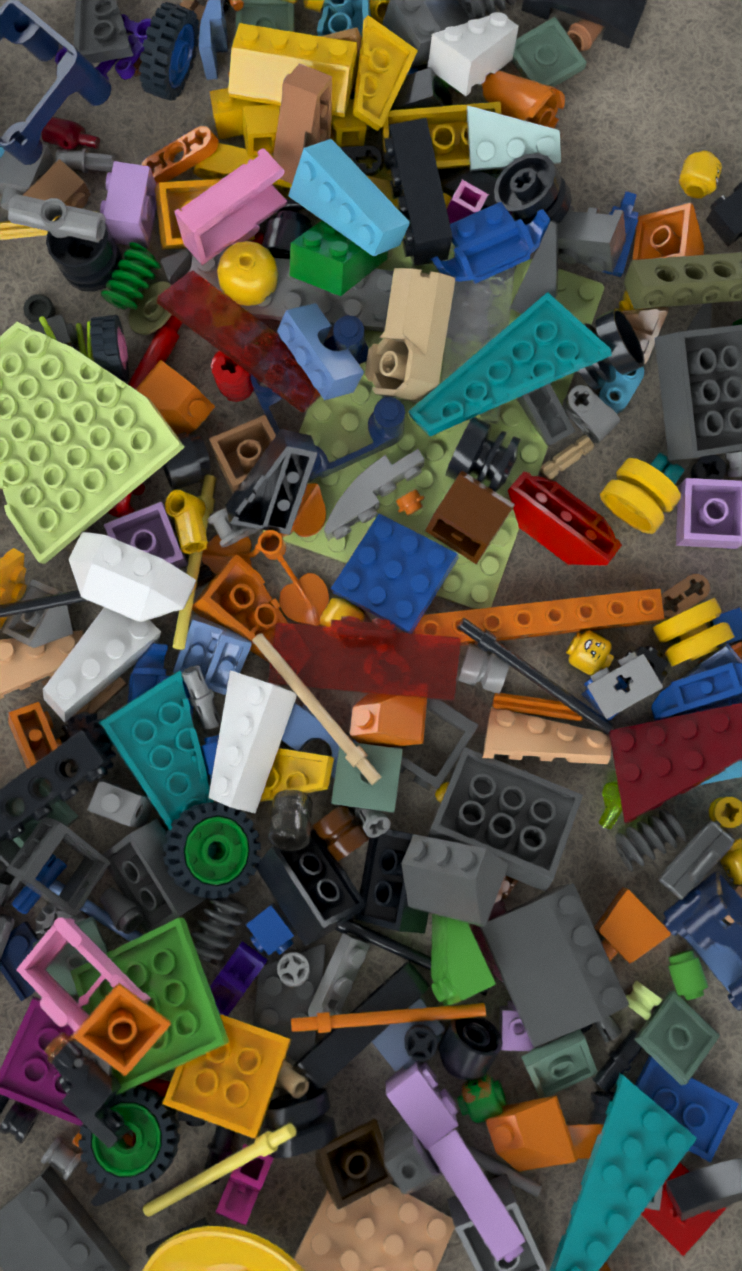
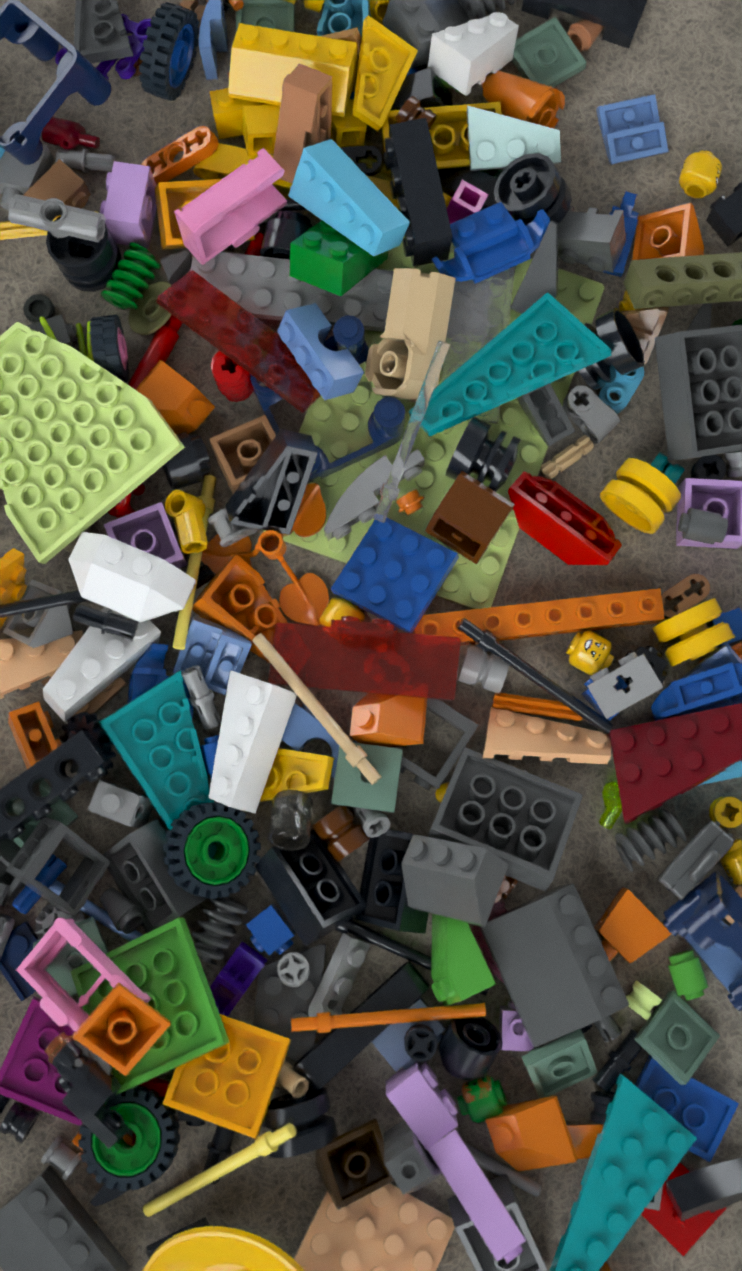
dark pink brick [215,1144,273,1226] -> none
yellow cylinder [217,241,279,306] -> none
none -> black axle [73,605,139,641]
none -> clear bar [373,340,450,523]
none -> reddish brown wheel [395,96,437,130]
none -> medium blue slope [596,94,669,165]
none -> dark grey brick [678,508,728,544]

